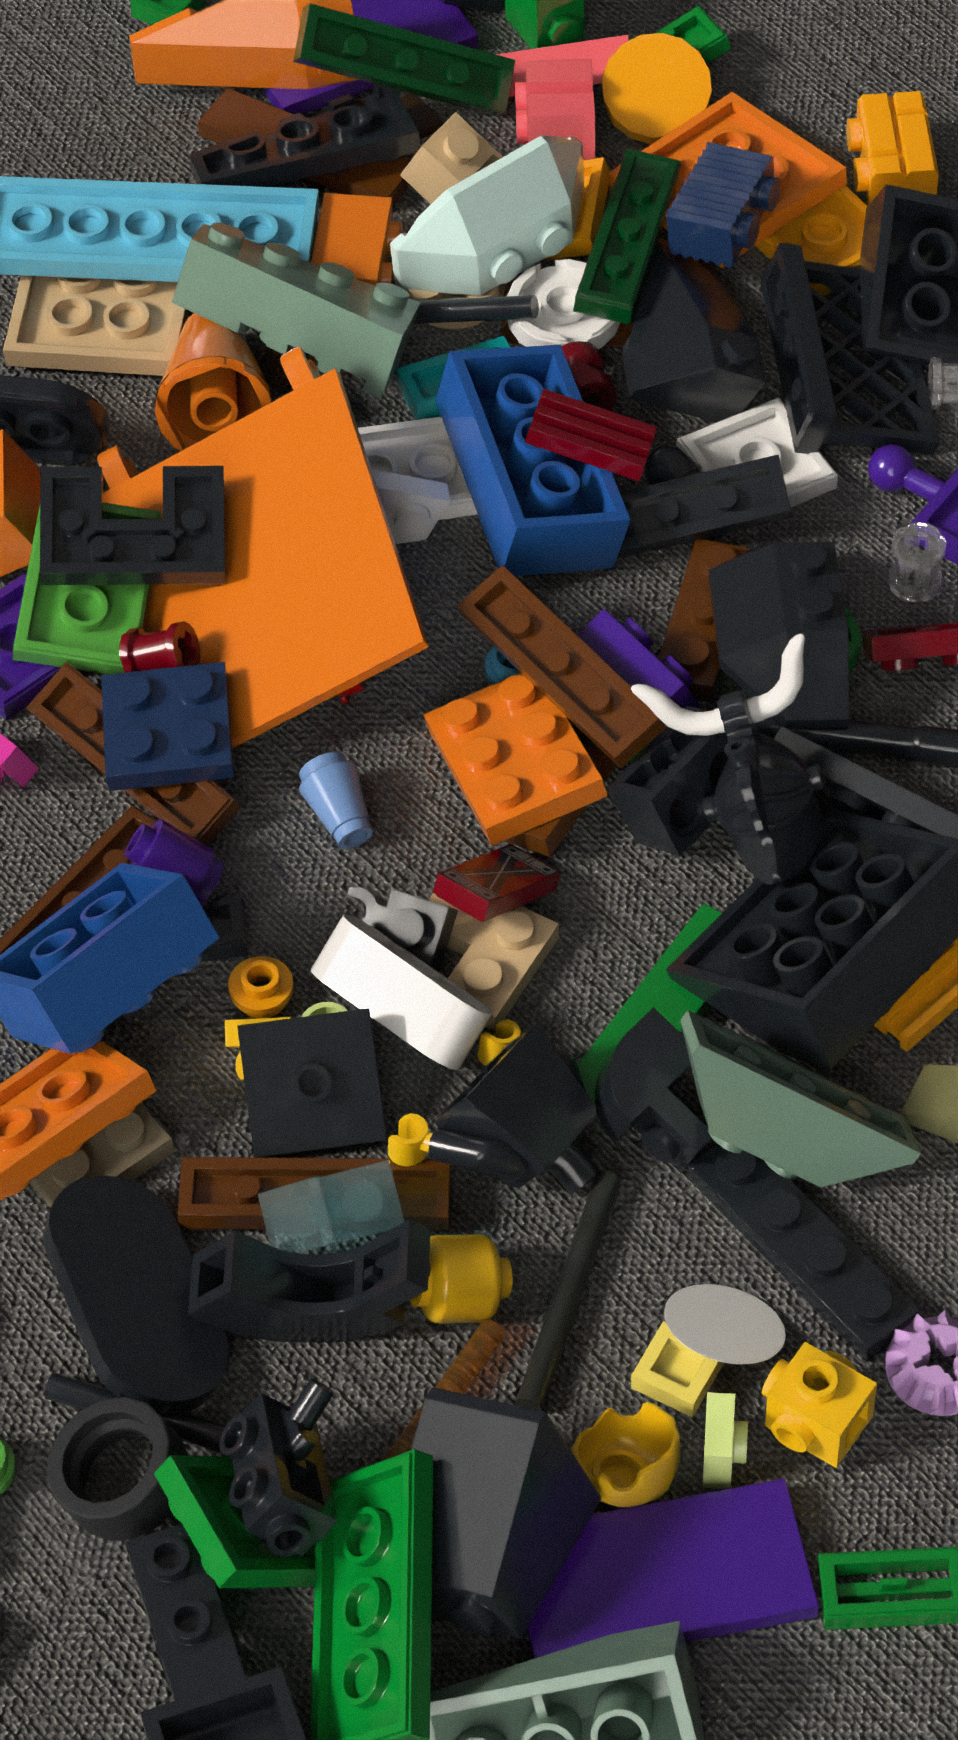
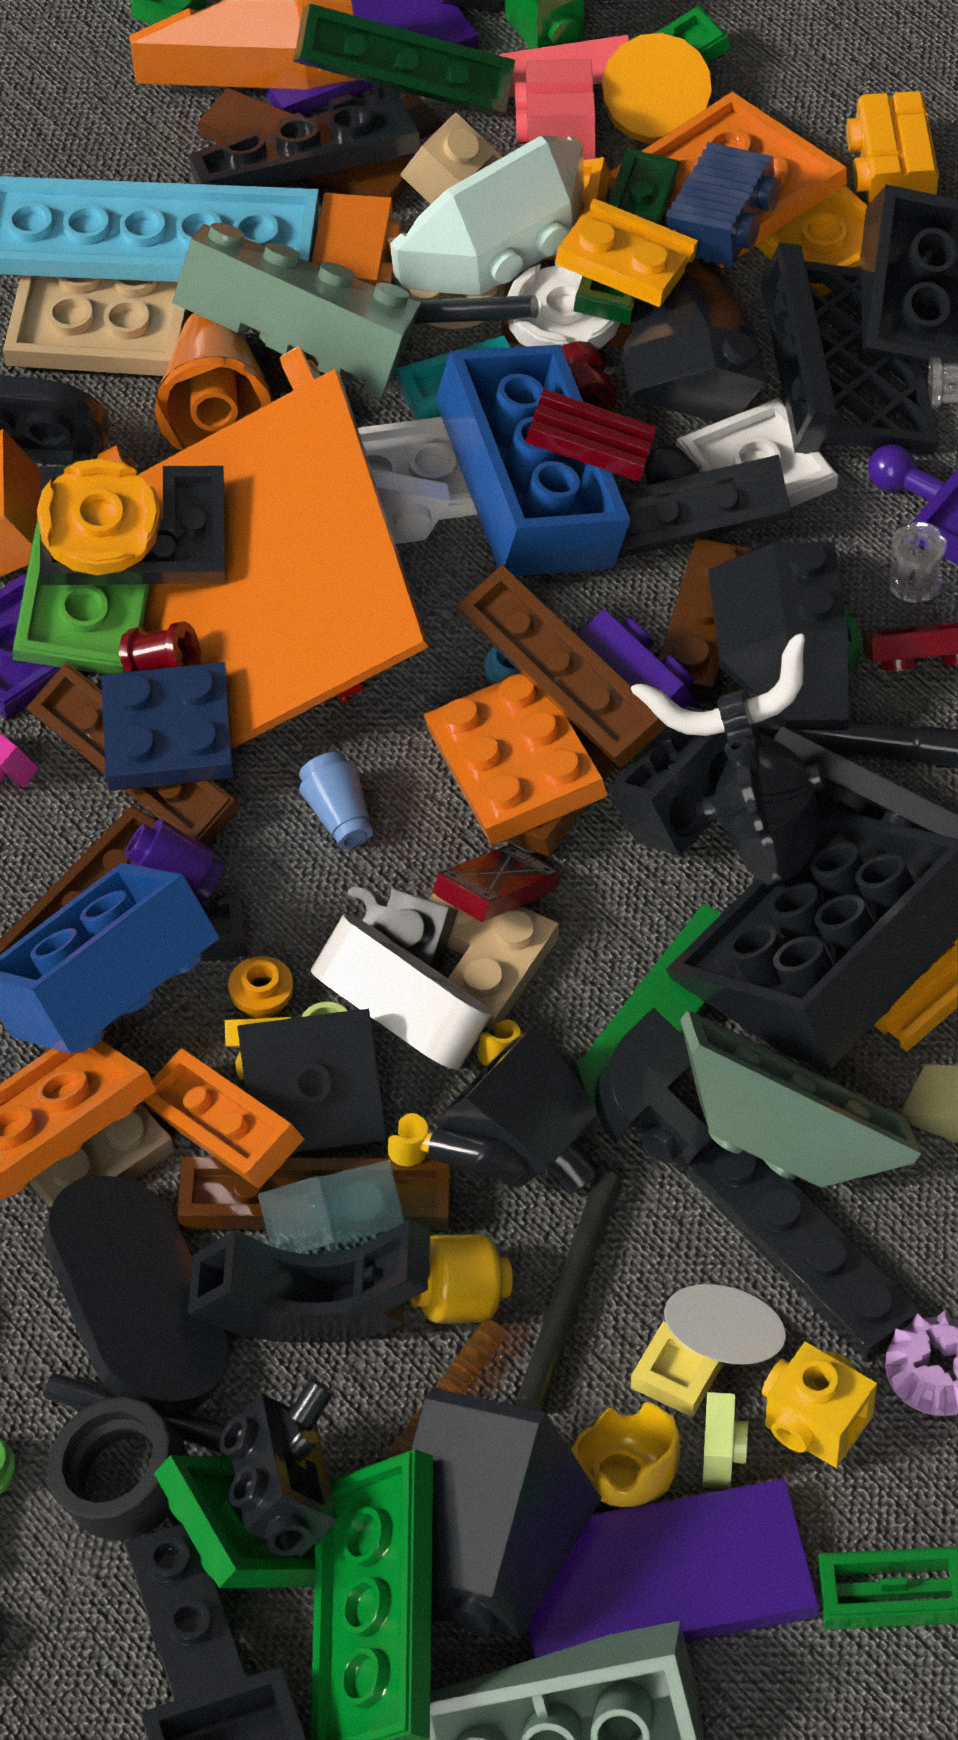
none -> light orange tile [37,458,161,575]
none -> orange plate [142,1048,305,1189]
none -> light orange plate [555,198,698,307]

